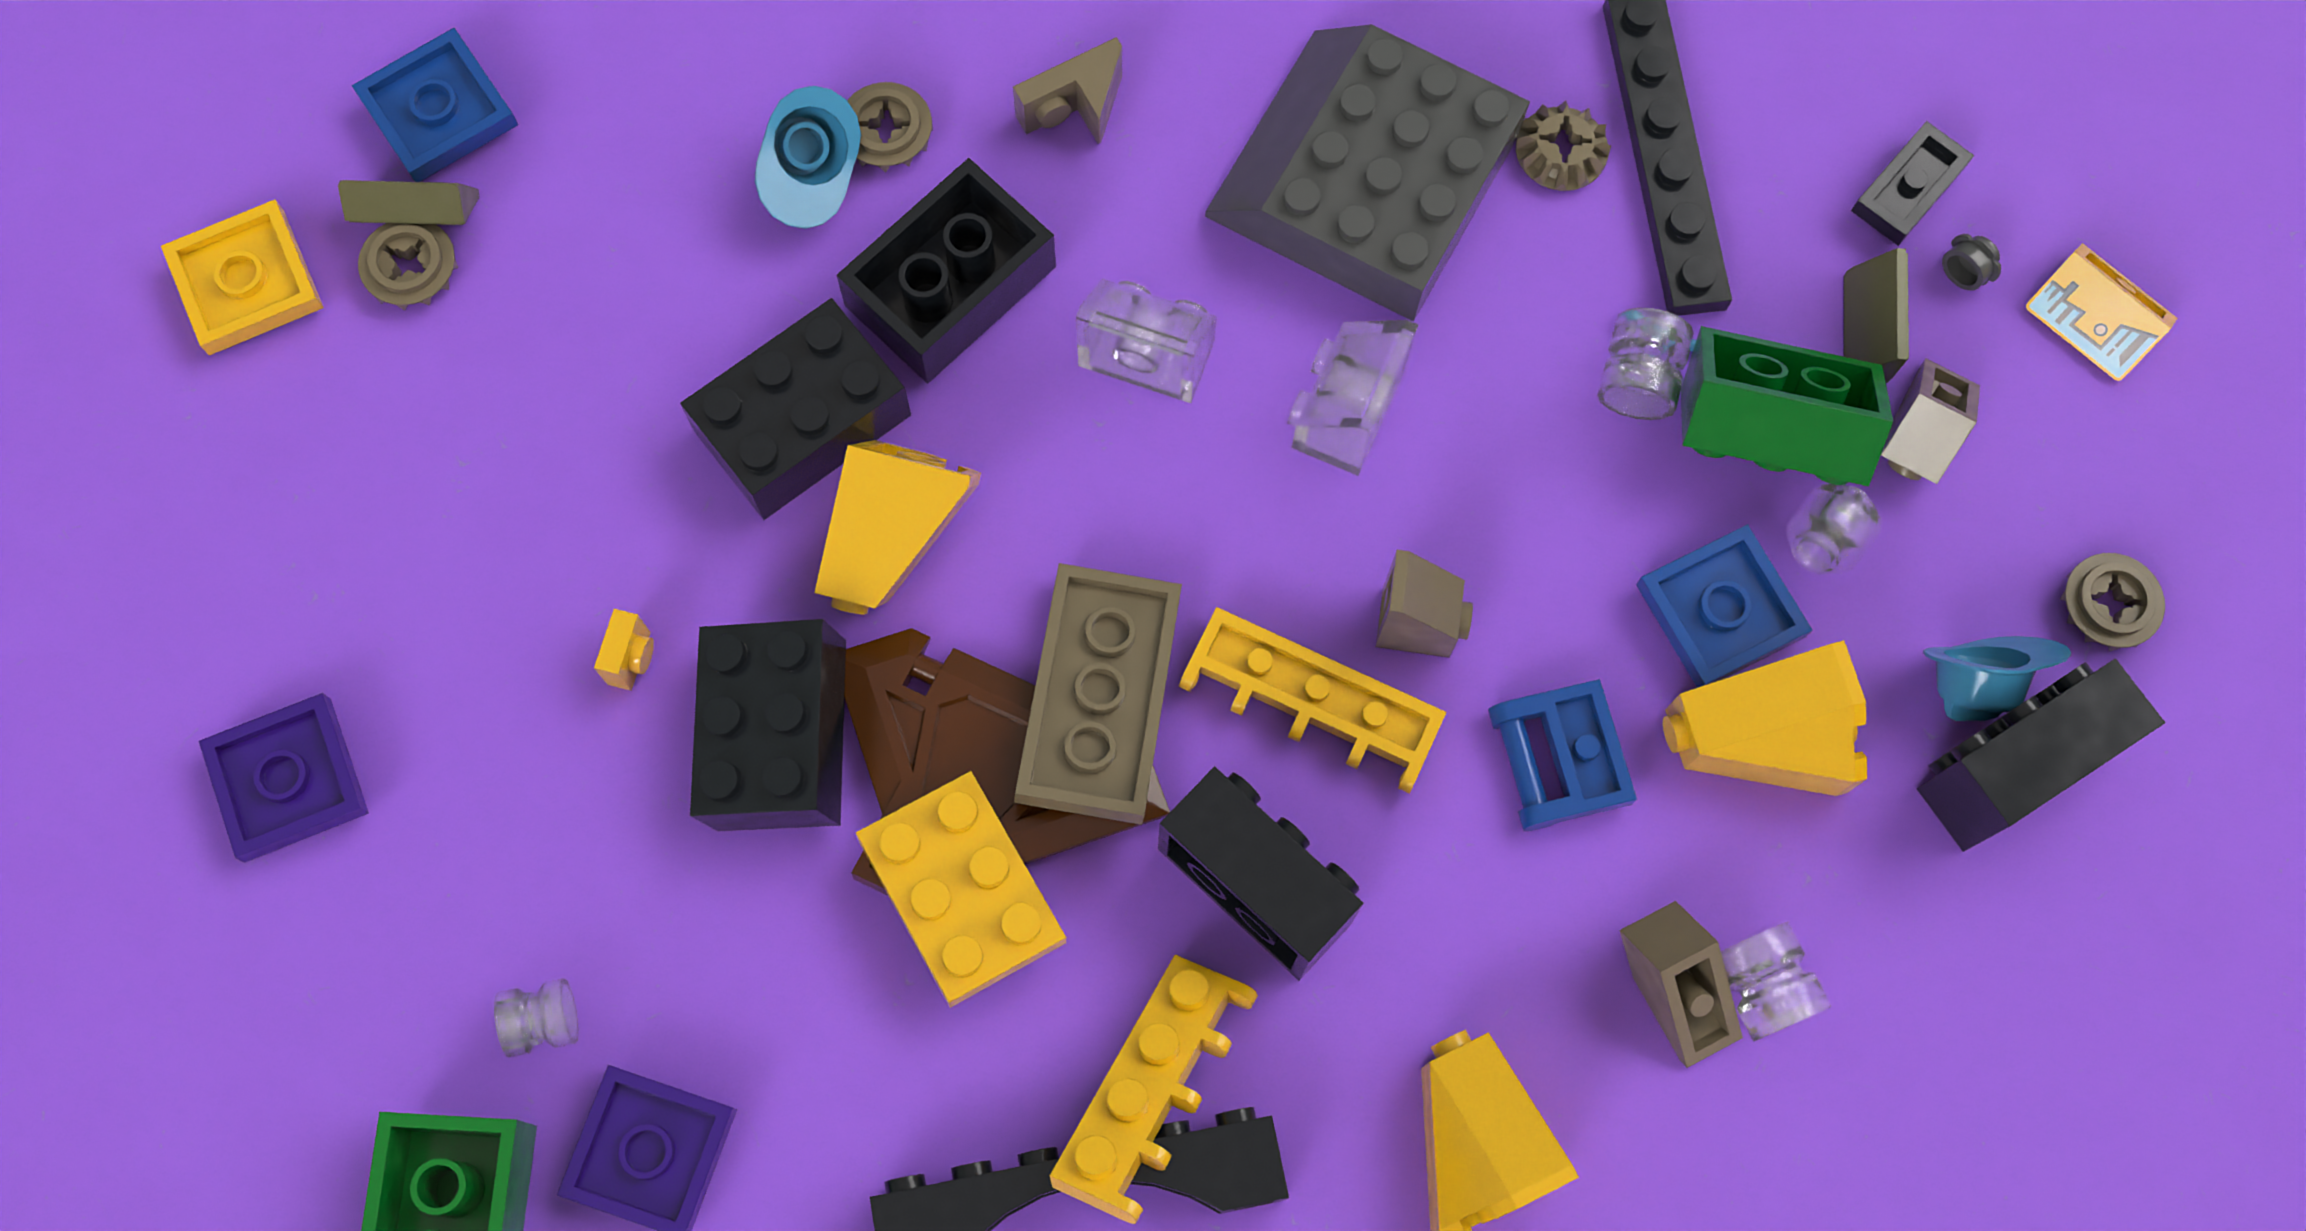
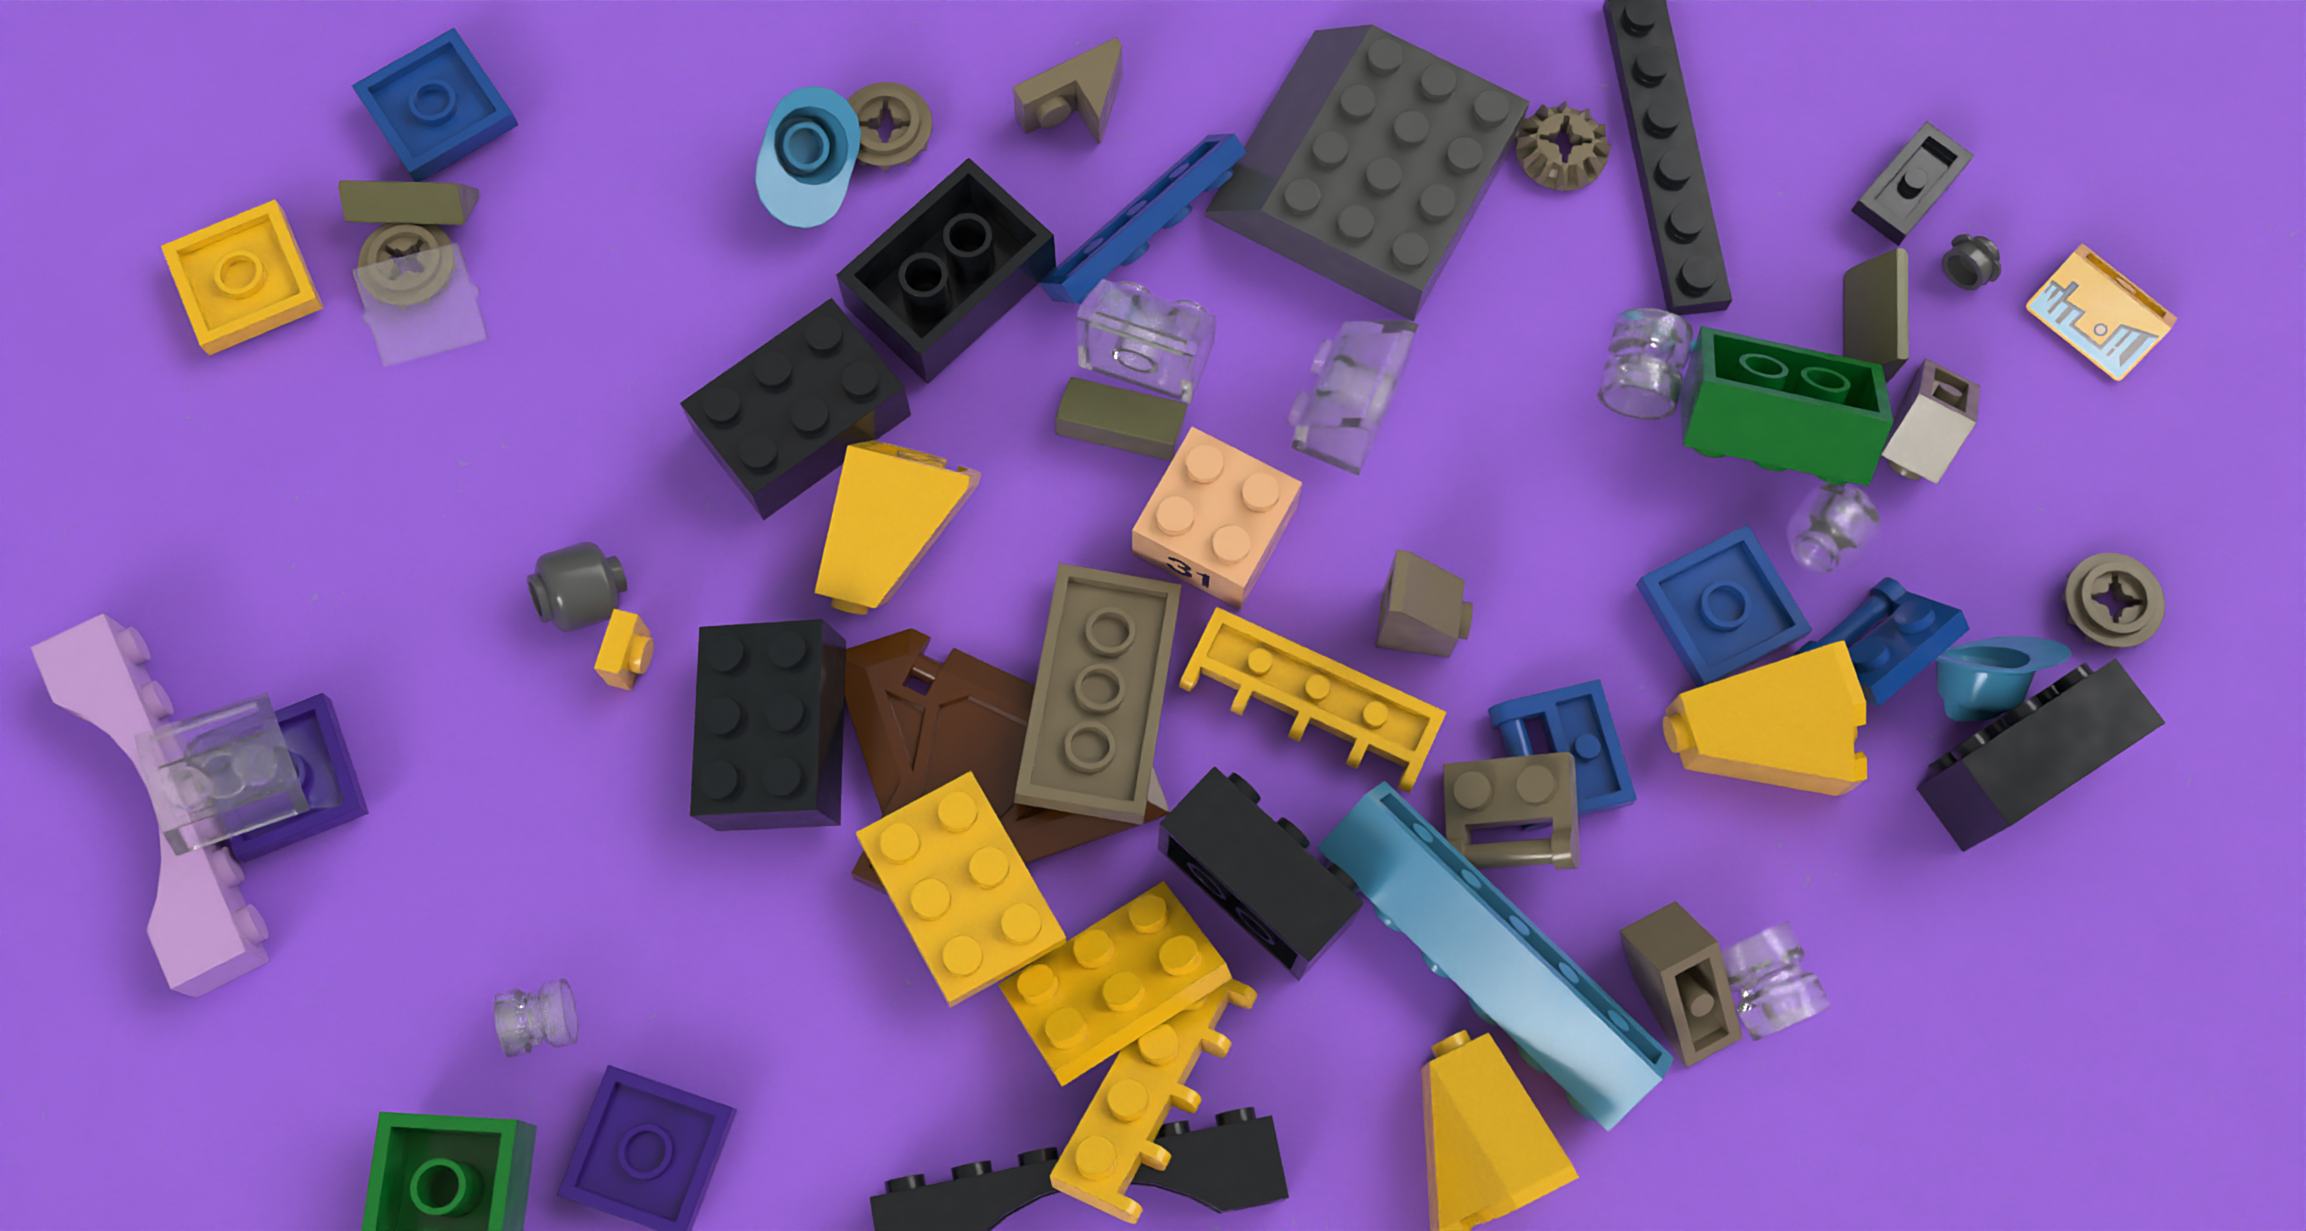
none -> lavender arch [30,613,270,998]
none -> clear slope [134,692,310,856]
none -> clear piece [352,242,489,367]
none -> dark grey head [527,542,627,632]
none -> yellow plate [998,881,1232,1087]
none -> blue plate [1039,133,1247,304]
none -> olive slope [1055,377,1188,461]
none -> light nougat brick [1132,427,1303,610]
none -> dark azure brick [1317,781,1674,1131]
none -> dark tan plate [1443,752,1580,870]
none -> blue plate [1794,577,1970,707]

